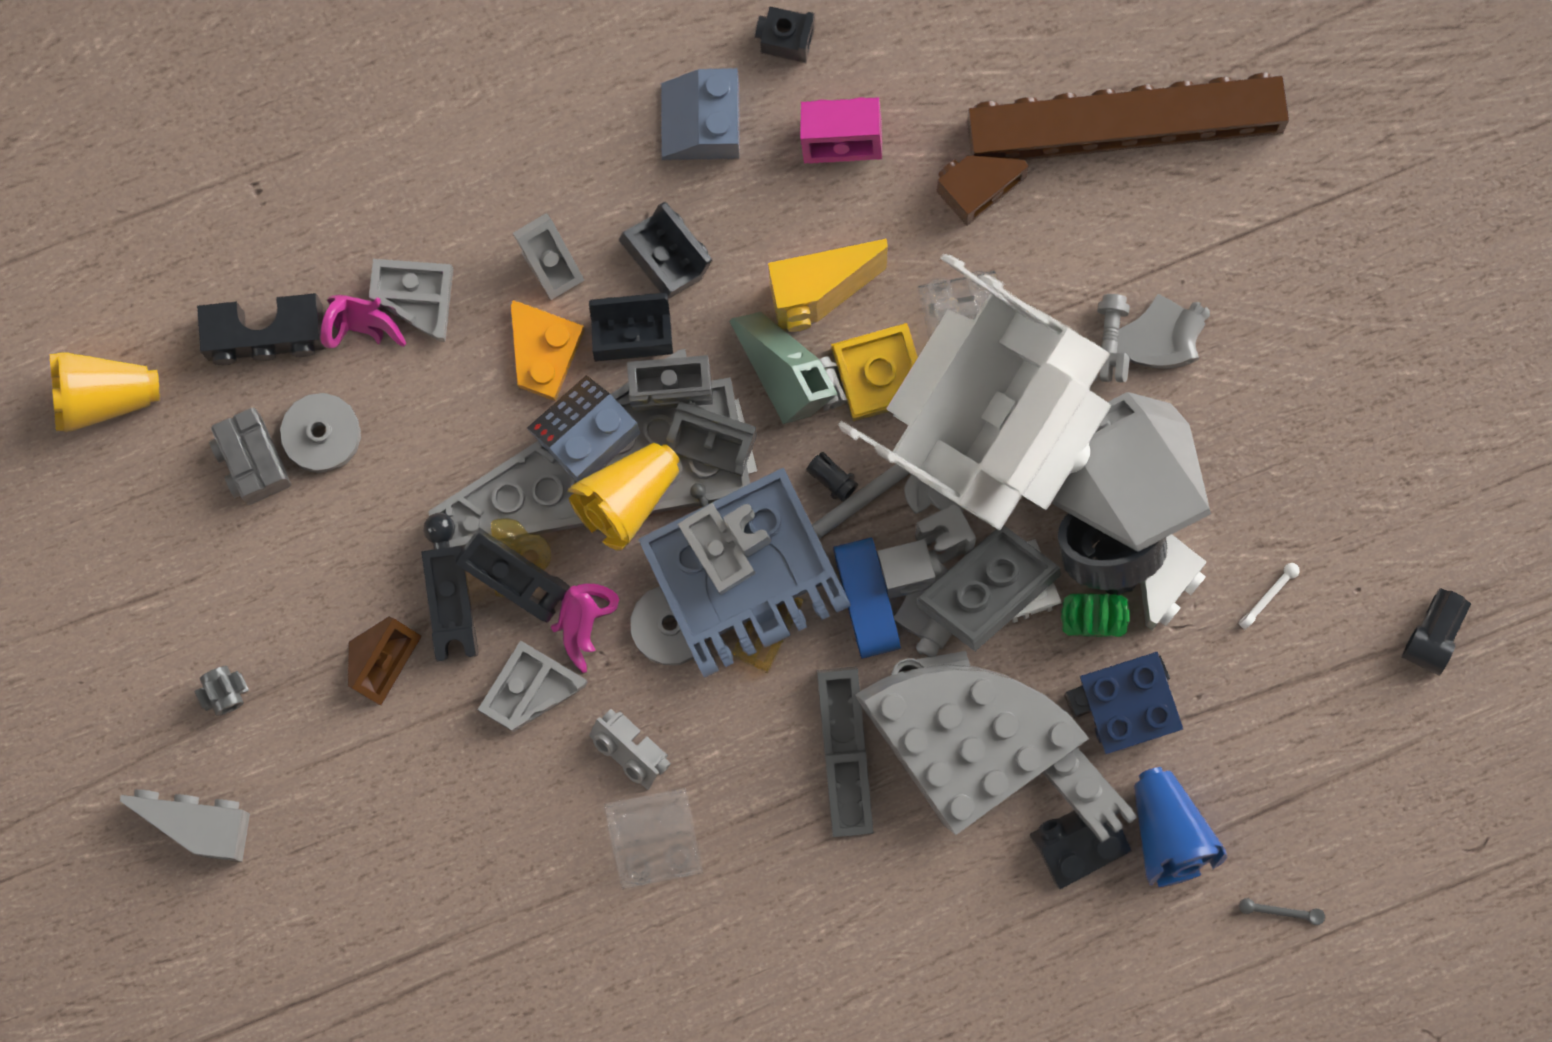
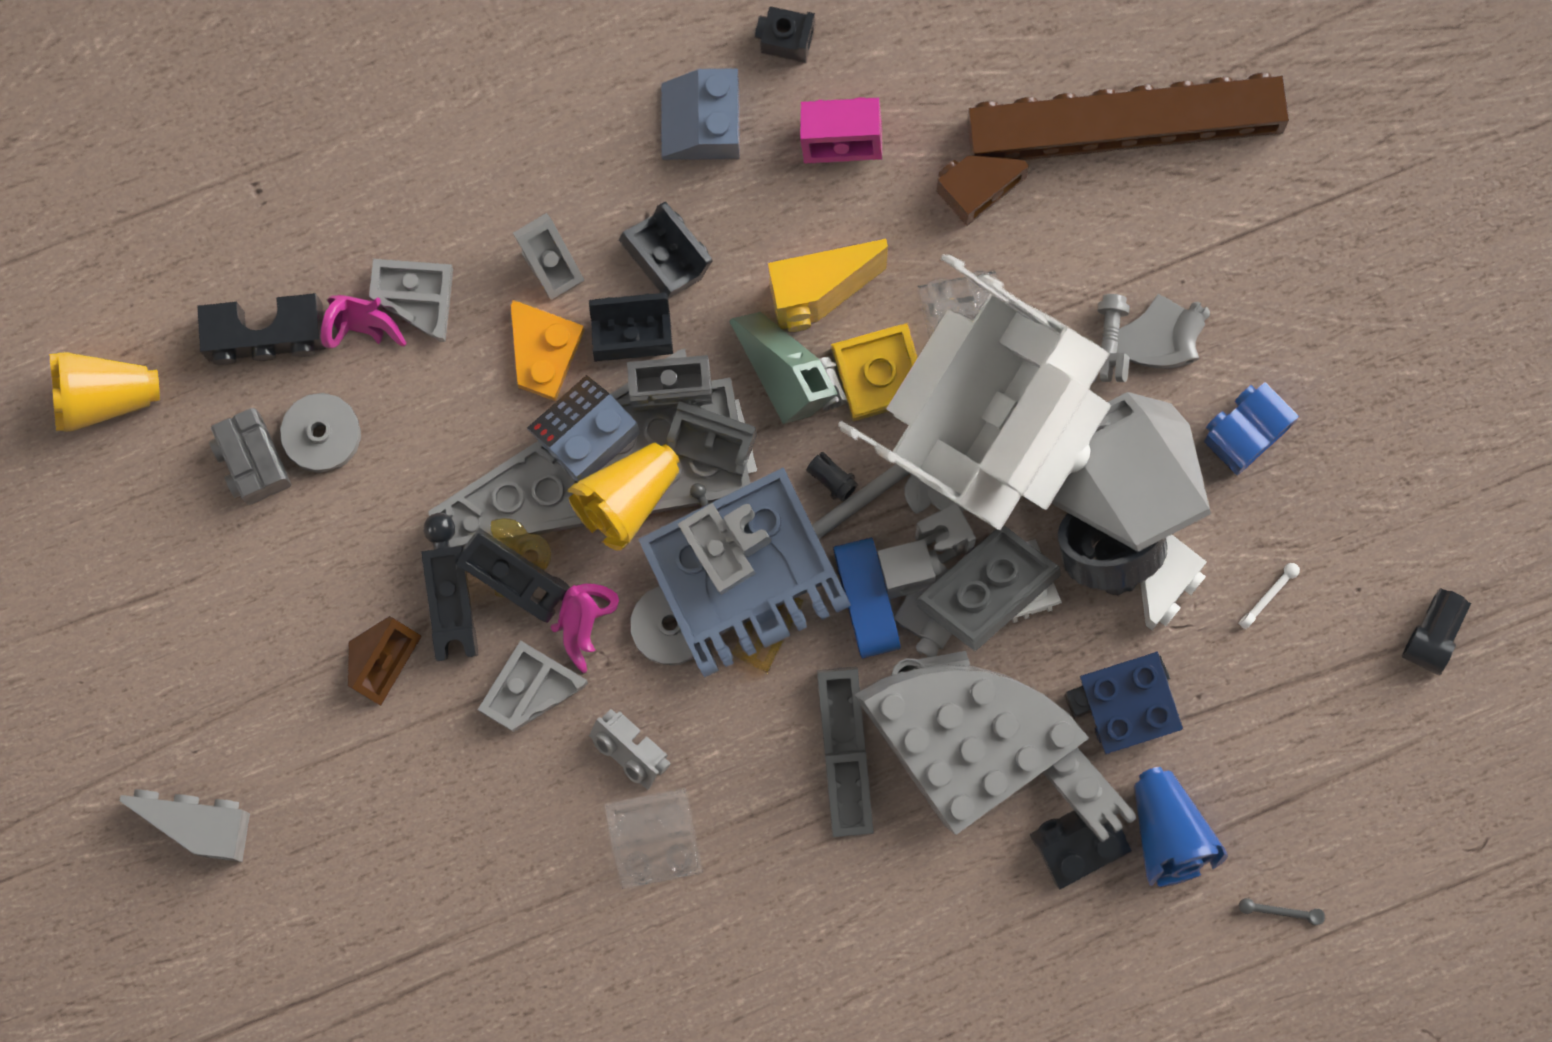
dark grey gear [194,666,249,716] -> none
green gear [1061,593,1130,637] -> none
none -> blue brick [1204,382,1299,476]

